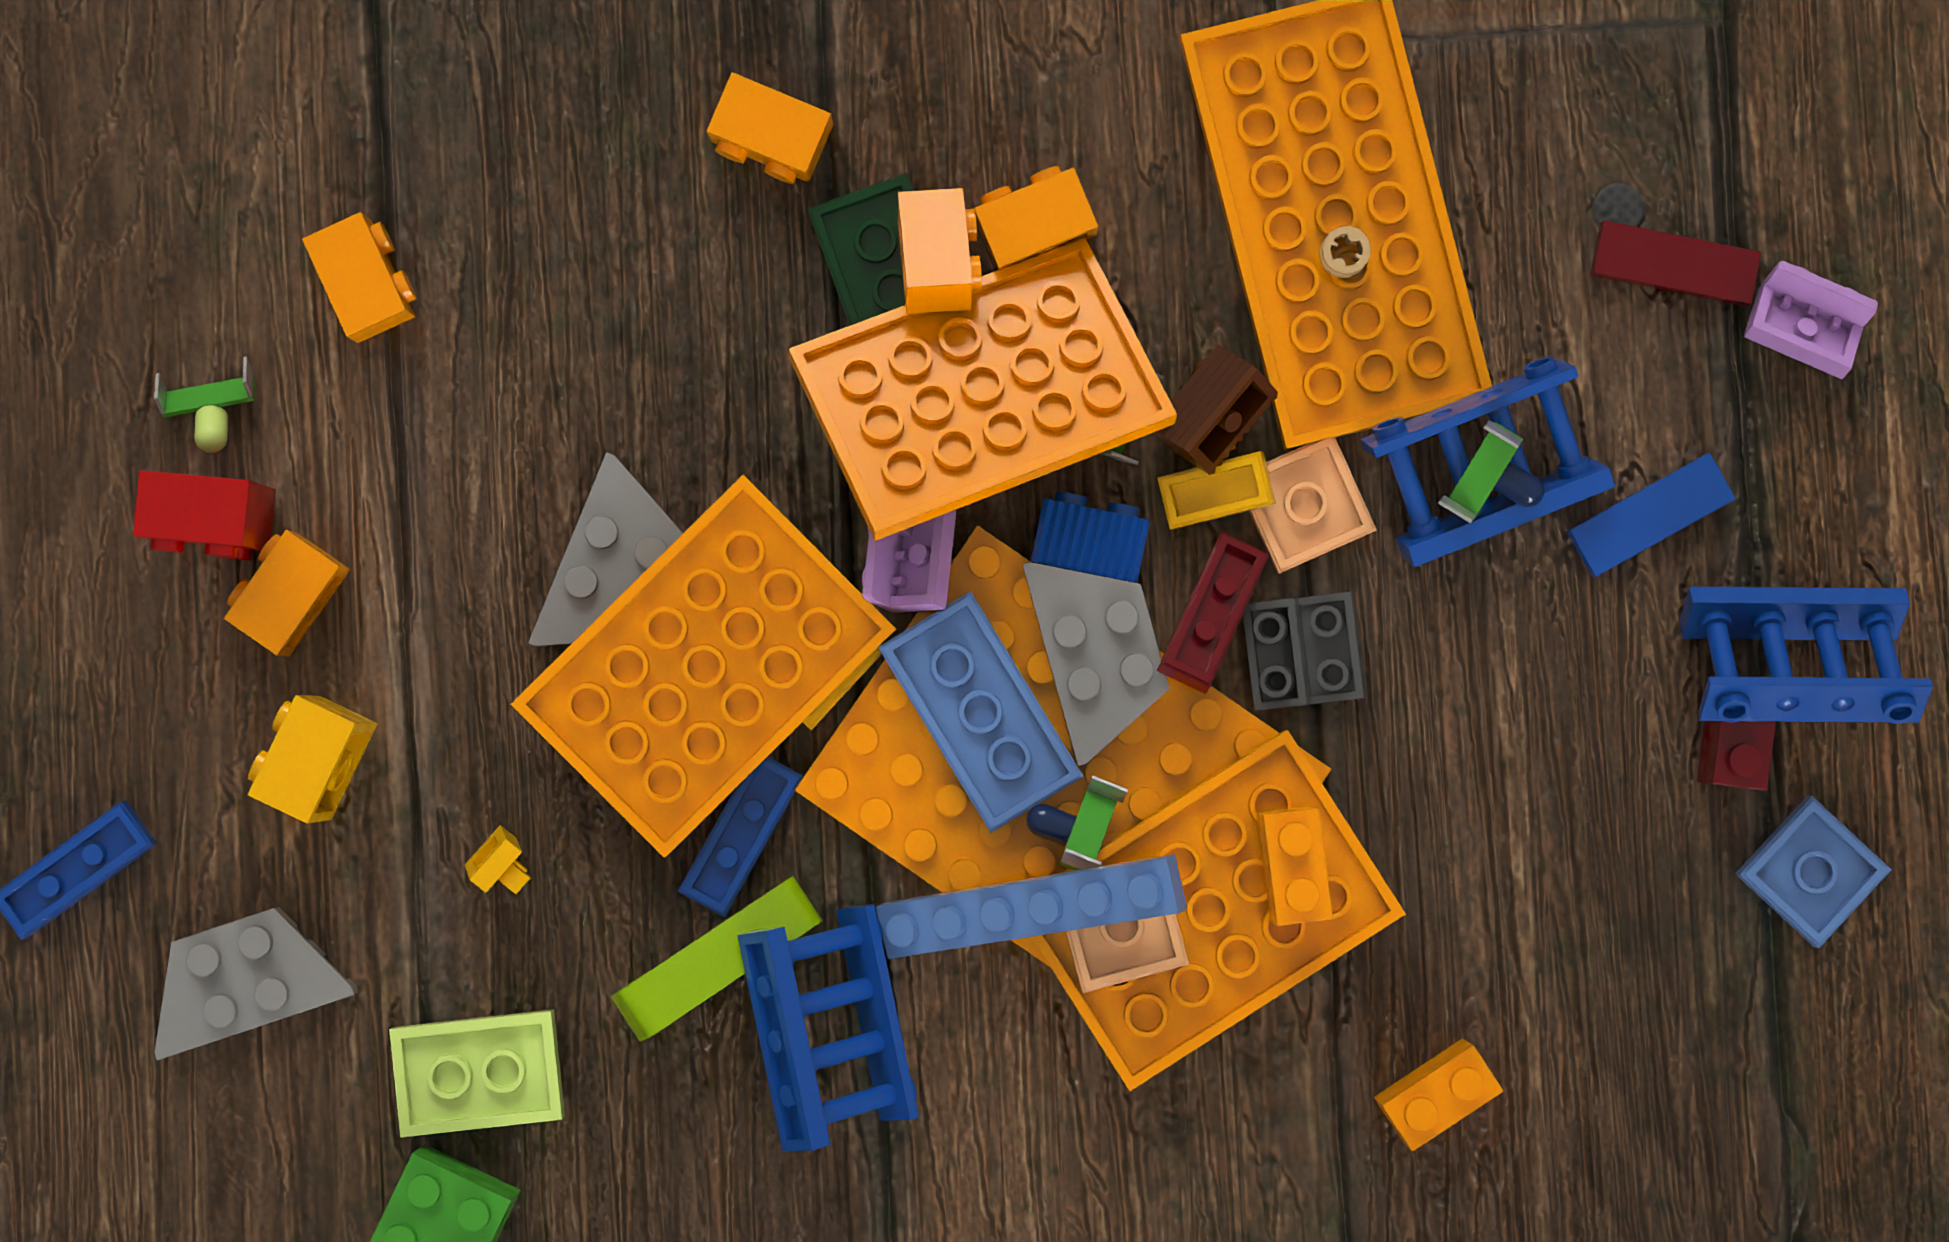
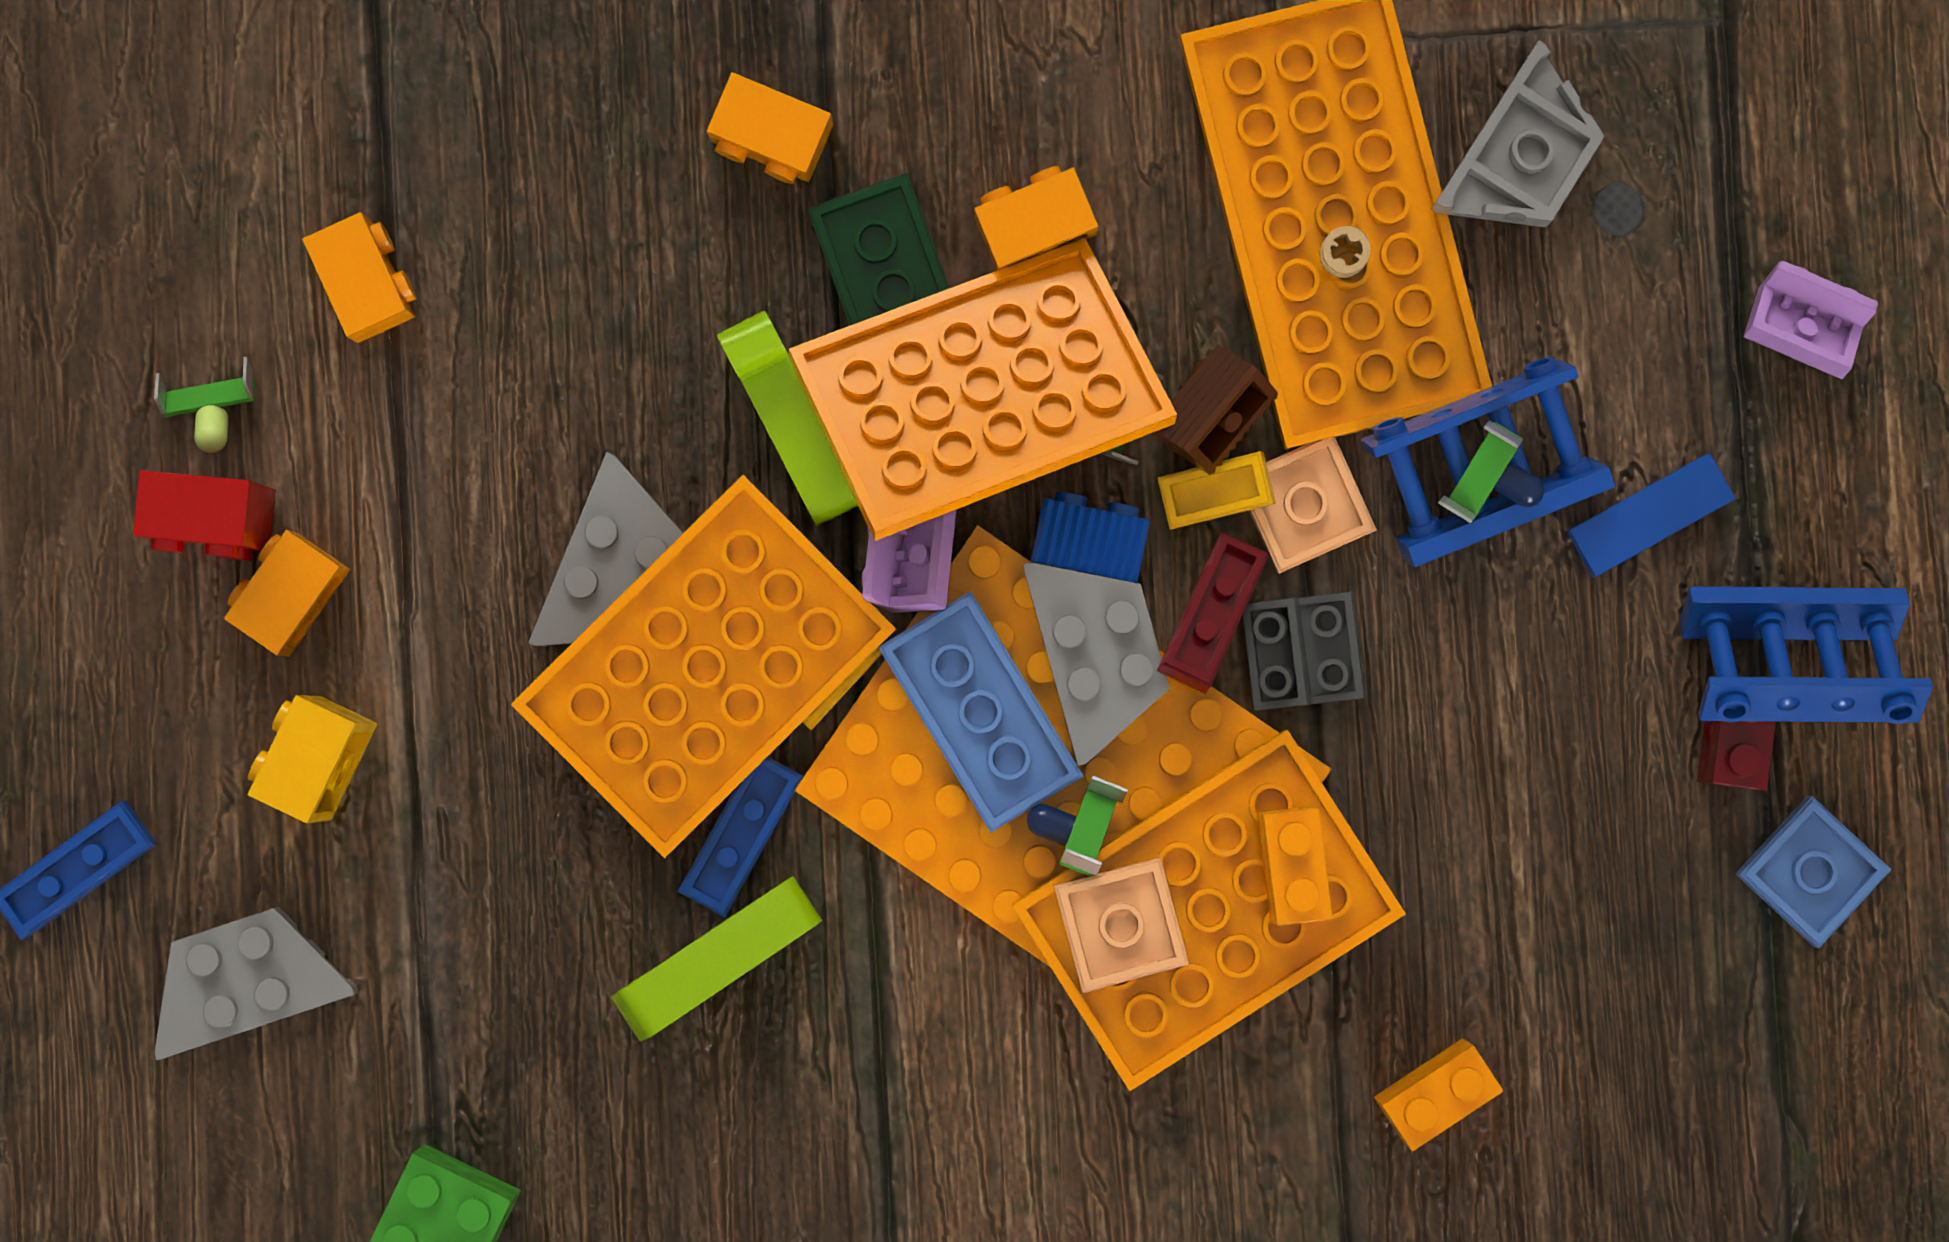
yellowish green plate [389,1009,565,1138] -> none
yellow tile [465,825,530,894] -> none
blue fence [737,904,919,1151] -> none
medium blue plate [876,854,1187,959] -> none
light orange brick [898,188,982,314] -> none
dark red tile [1590,220,1761,307] -> none
none -> lime beam [717,310,858,527]
none -> light grey wing [1431,40,1605,228]

